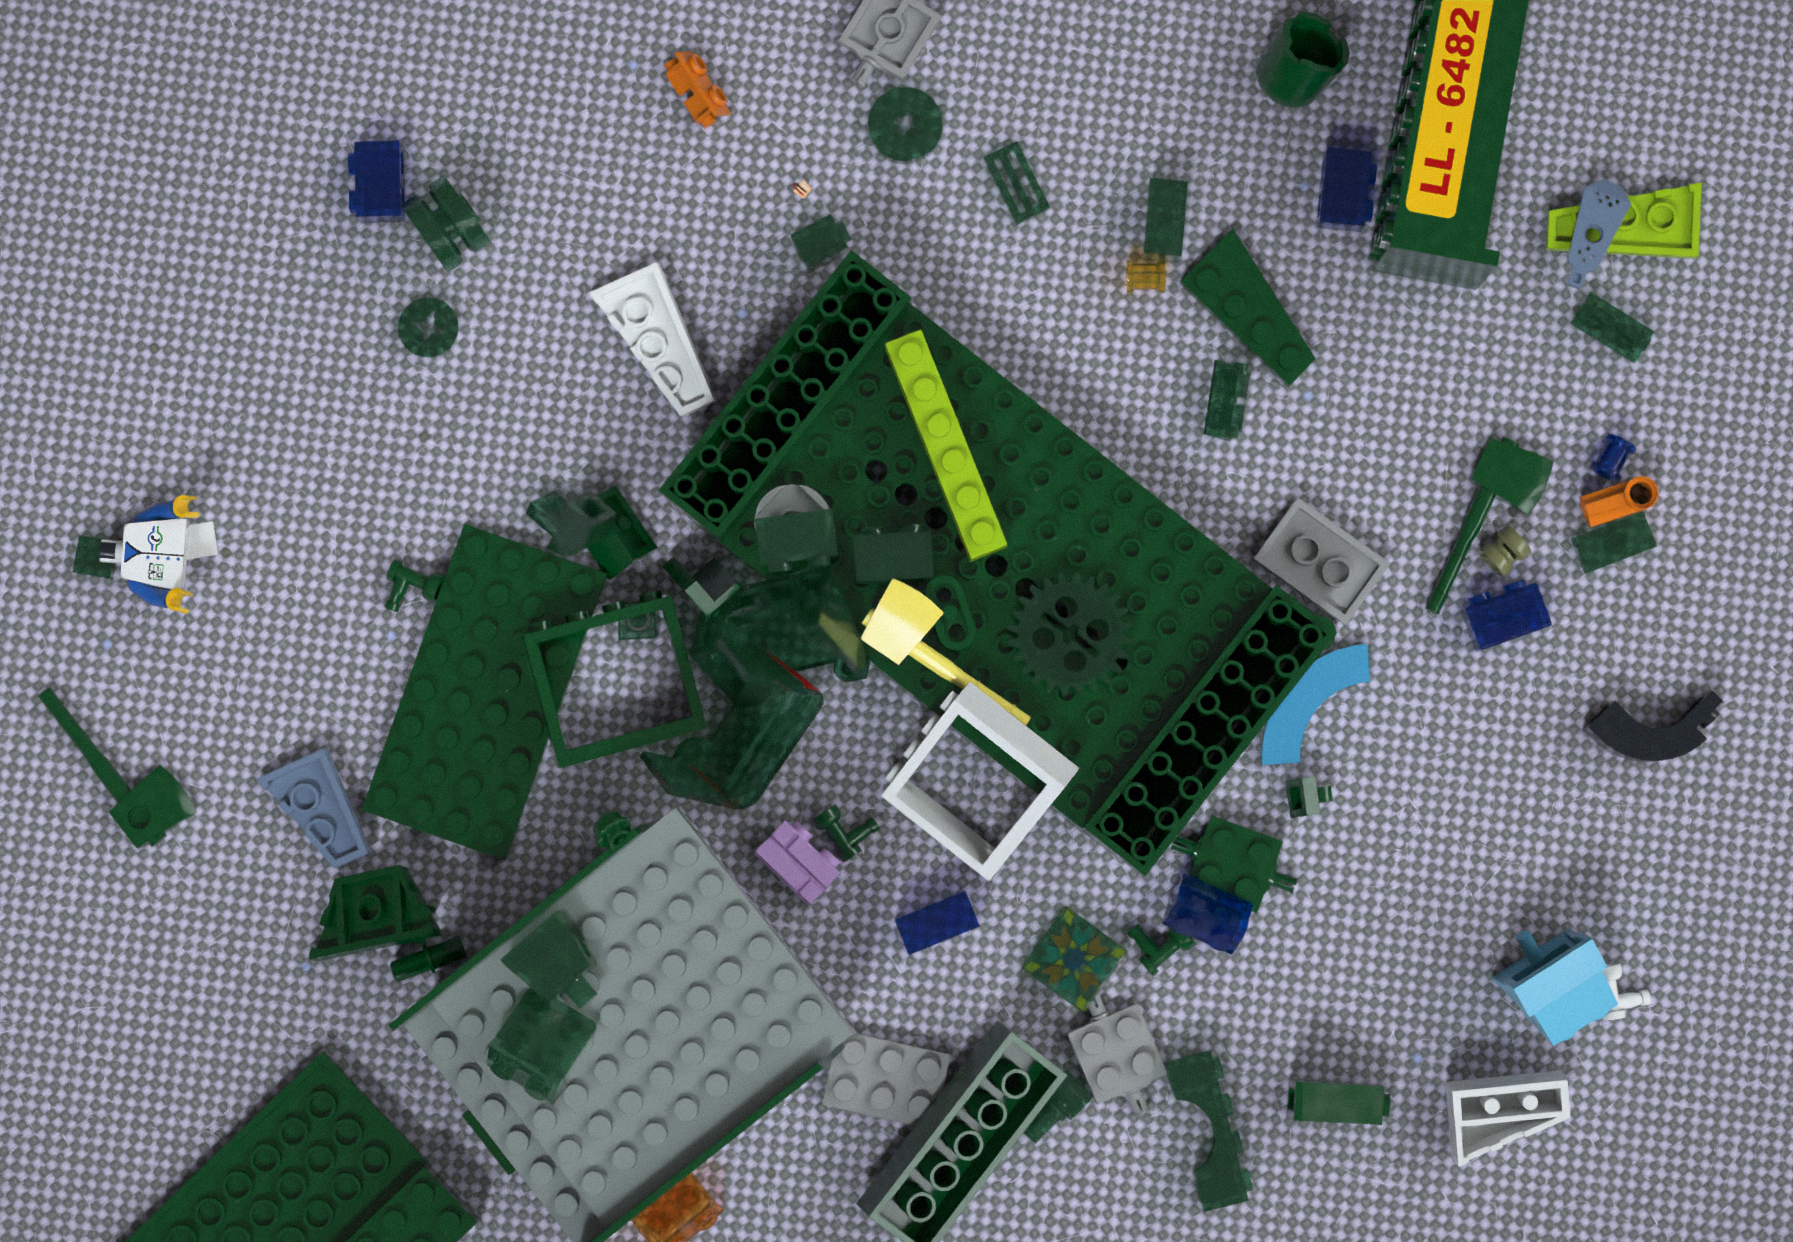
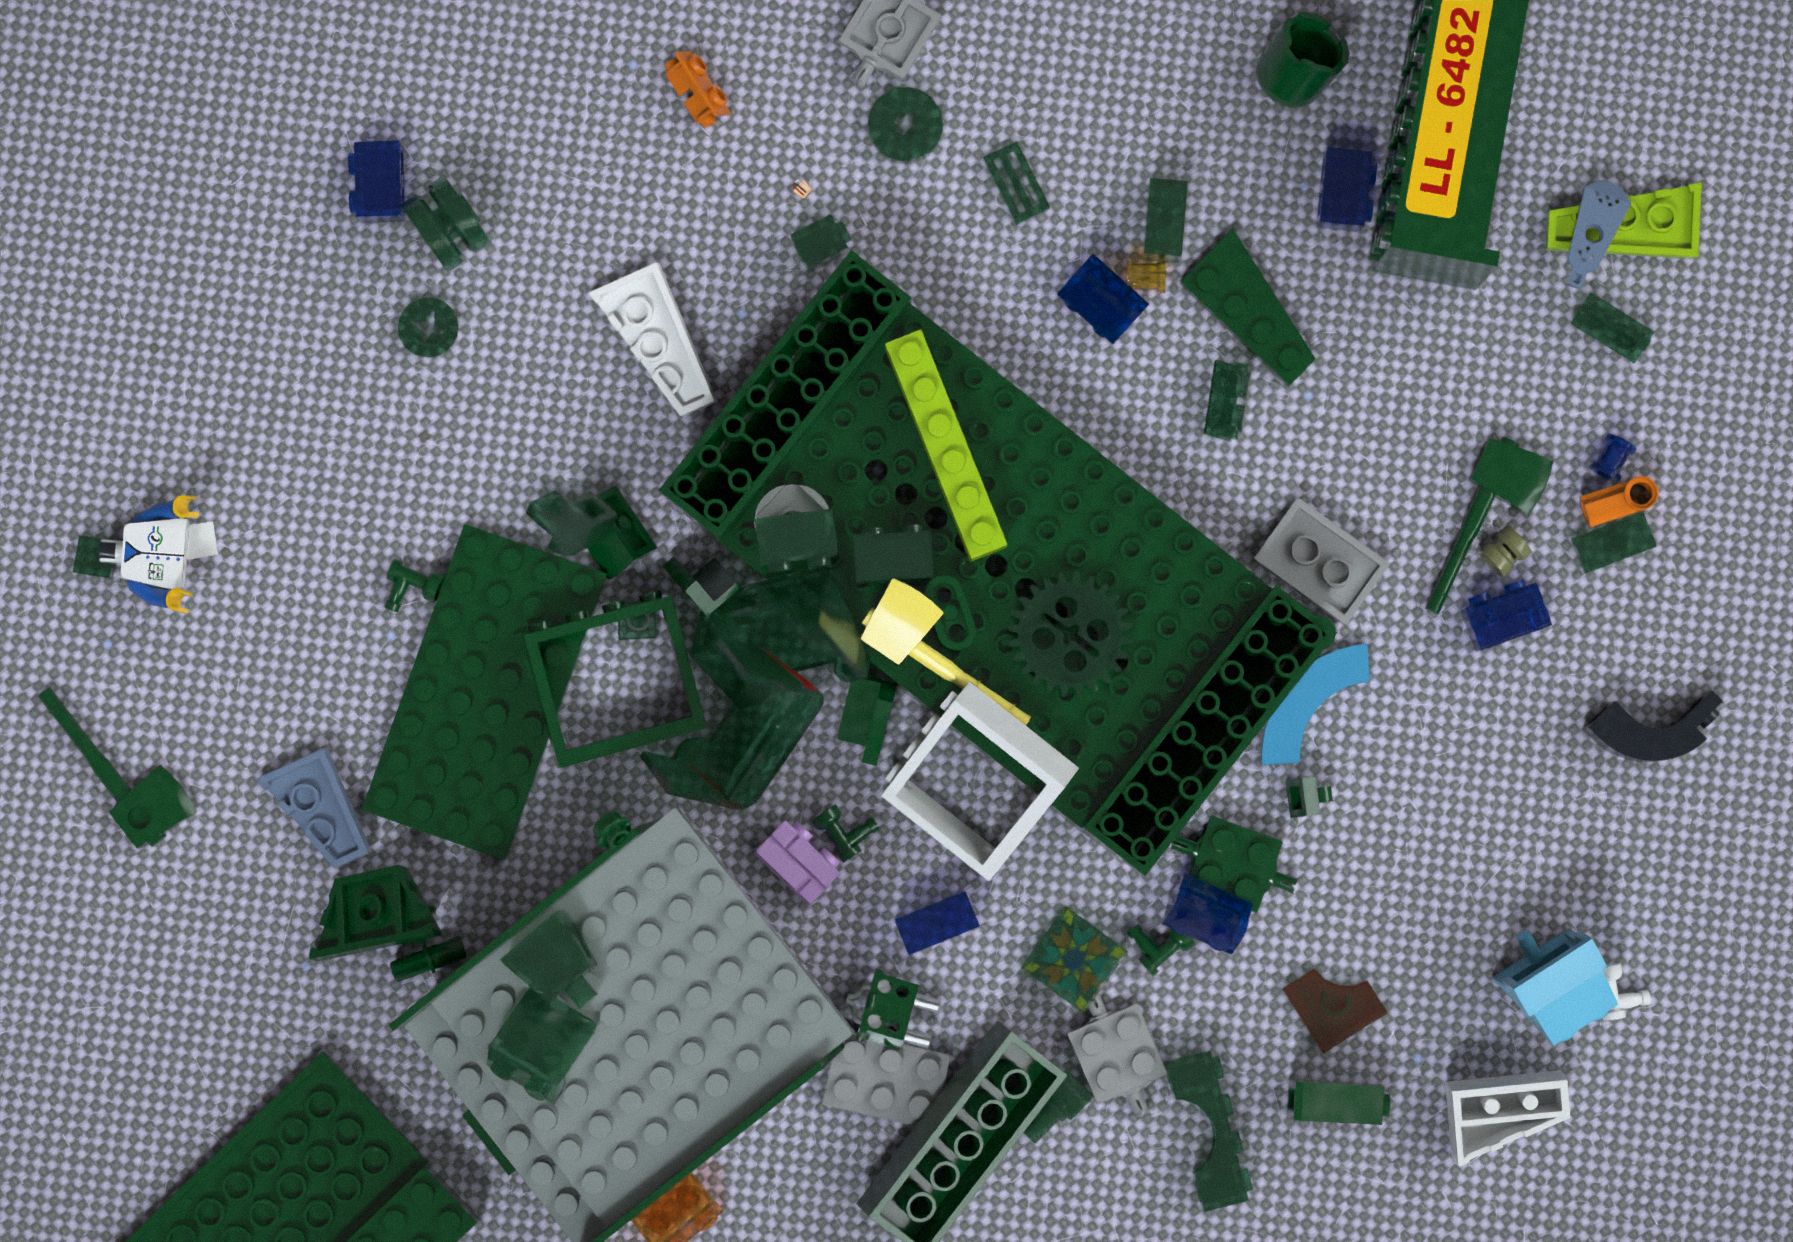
none -> dark green panel [837,673,897,766]
none -> dark green piece [846,970,941,1050]
none -> clear blue brick [1057,253,1149,344]
none -> tile [1281,968,1388,1054]

